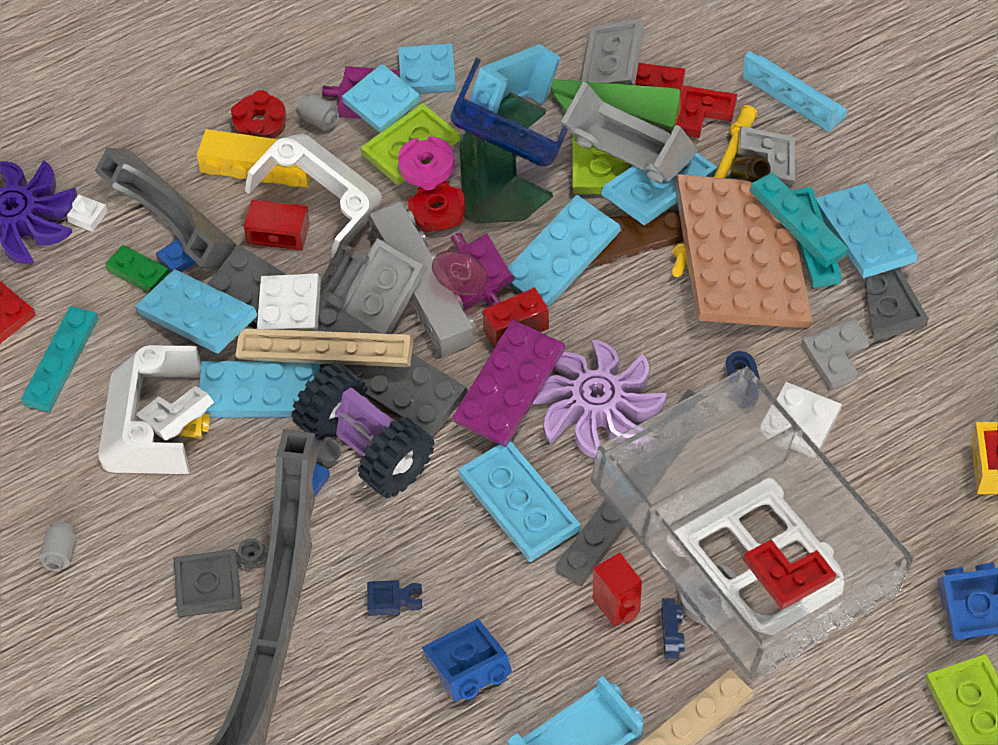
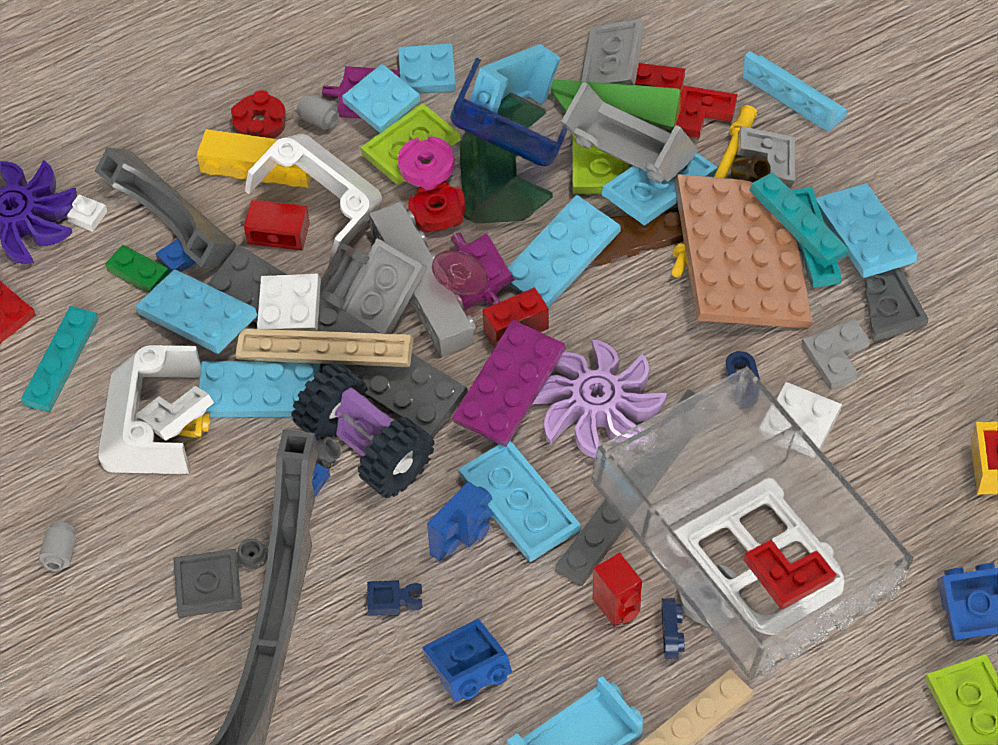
none -> blue plate [427,481,493,562]

